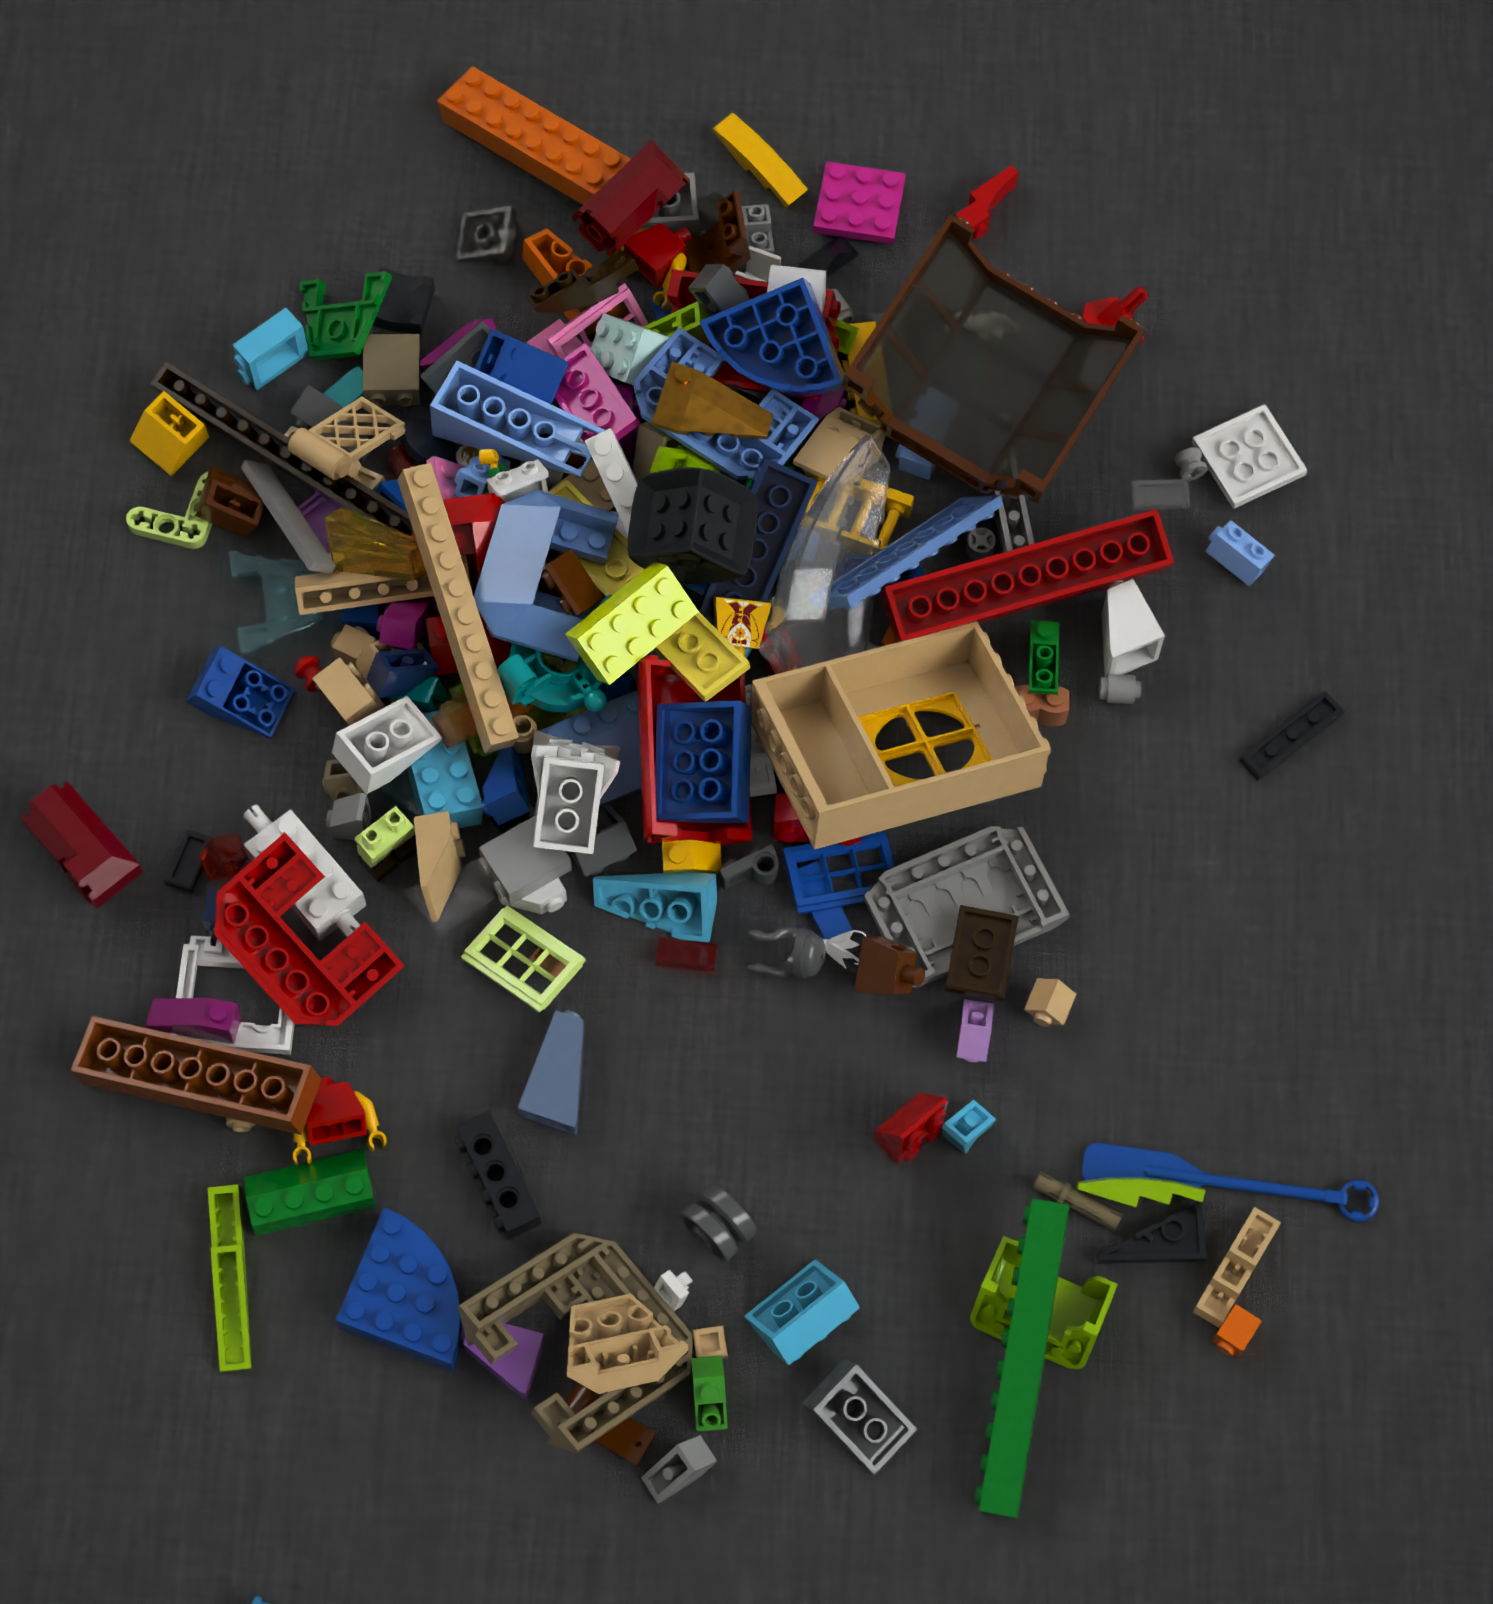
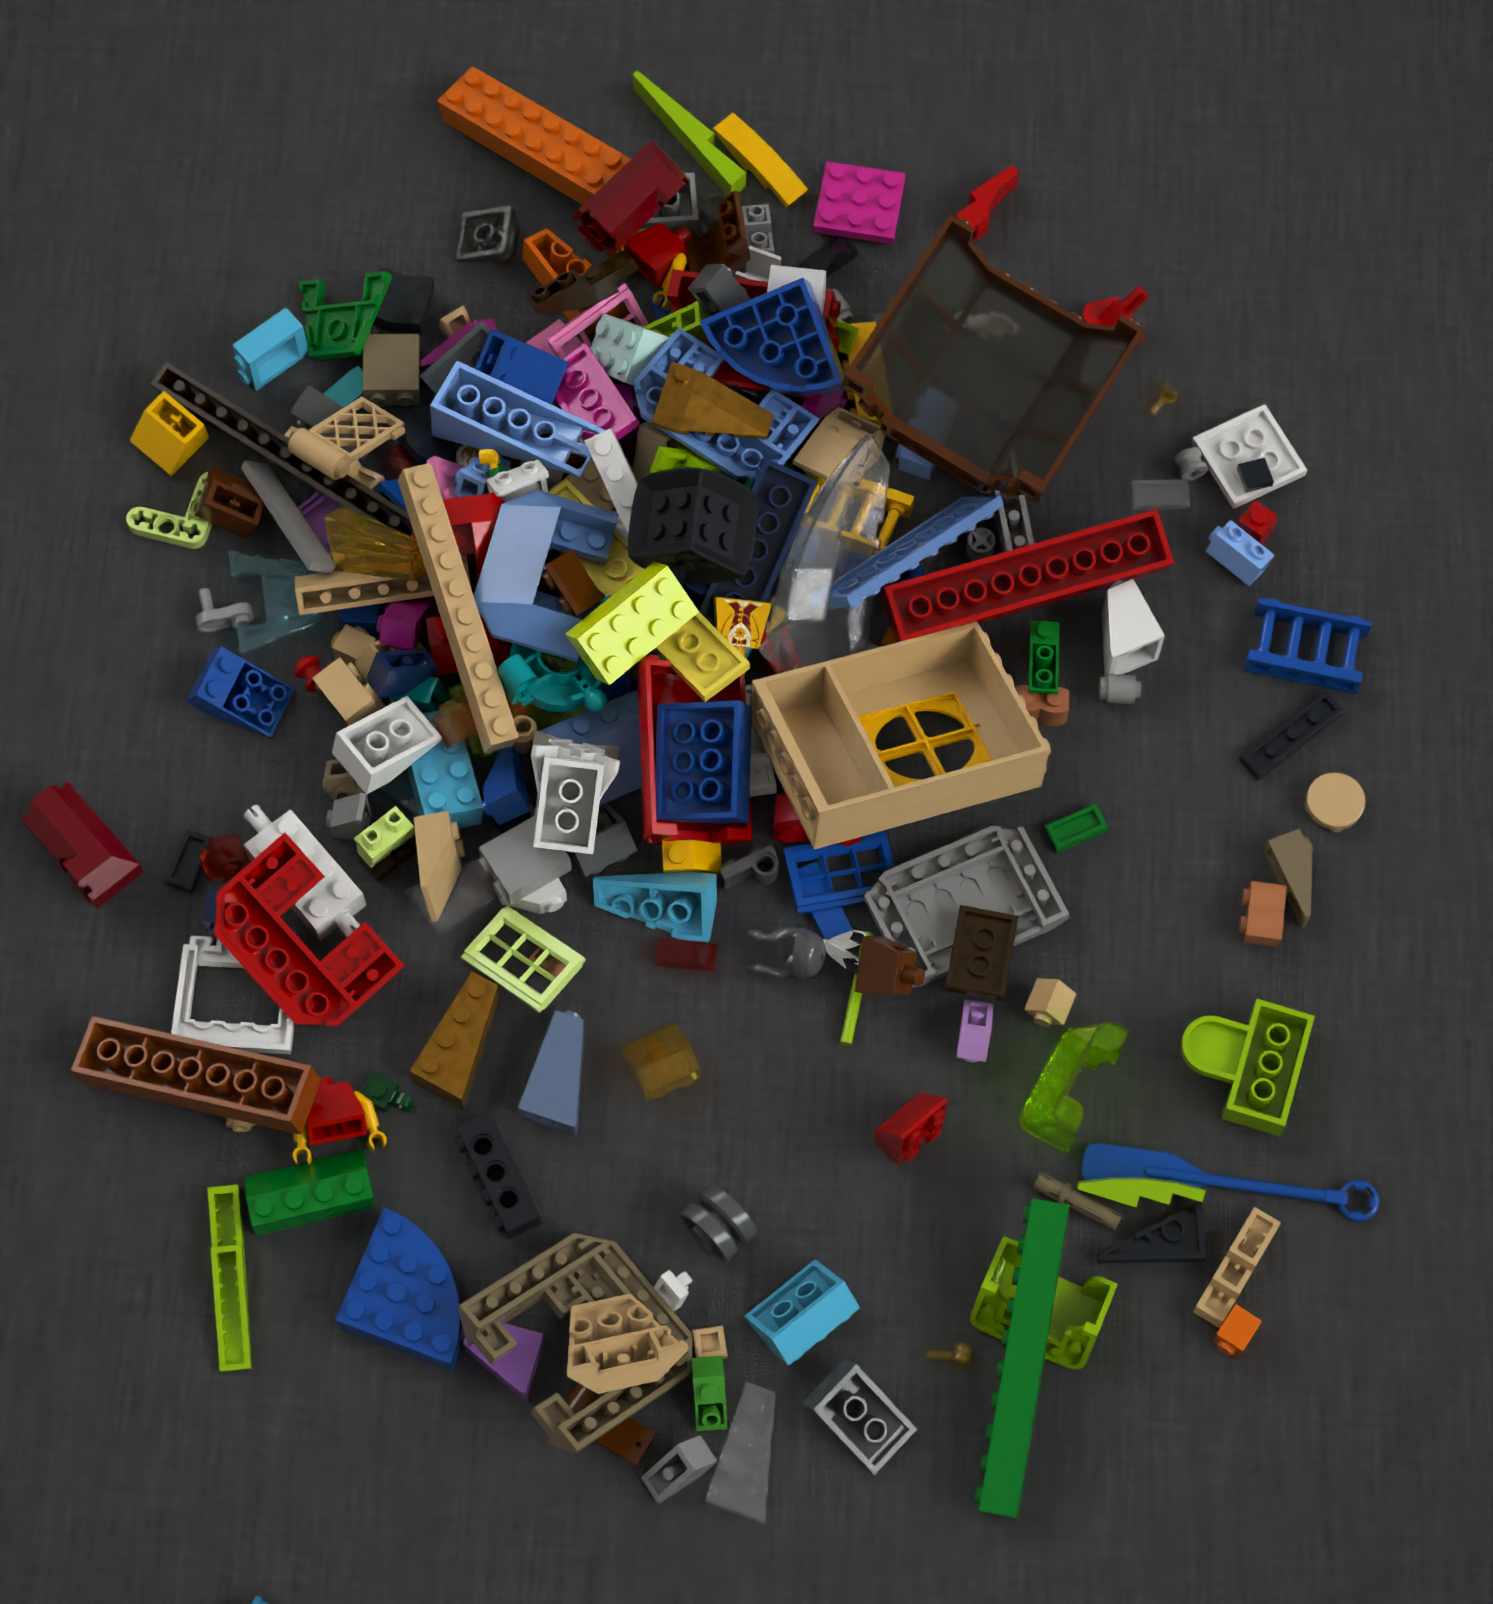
magenta slope [146,998,241,1044] -> none
medium azure slope [941,1100,996,1154] -> none
none -> light grey piece [196,588,254,633]
none -> dark green plate [360,1071,414,1113]
none -> pearl gold wedge [410,971,500,1110]
none -> tan slope [439,305,472,338]
none -> clear yellow slope [620,1023,702,1100]
none -> lime slope [633,70,746,196]
none -> clear wing [704,1382,776,1524]
none -> lime bar [840,932,874,1046]
none -> clear yellow hand [926,1343,972,1365]
none -> clear neon green windscreen [1020,1022,1130,1153]
none -> green tile [1043,803,1109,854]
none -> clear yellow hand [1148,380,1180,417]
none -> lime brick [1181,999,1315,1137]
none -> black tile [1237,457,1274,493]
none -> red brick [1237,500,1278,545]
none -> nougat brick [1238,881,1286,947]
none -> blue fence [1243,598,1372,694]
none -> dark tan slope [1264,828,1313,927]
none -> tan tile [1305,773,1365,833]

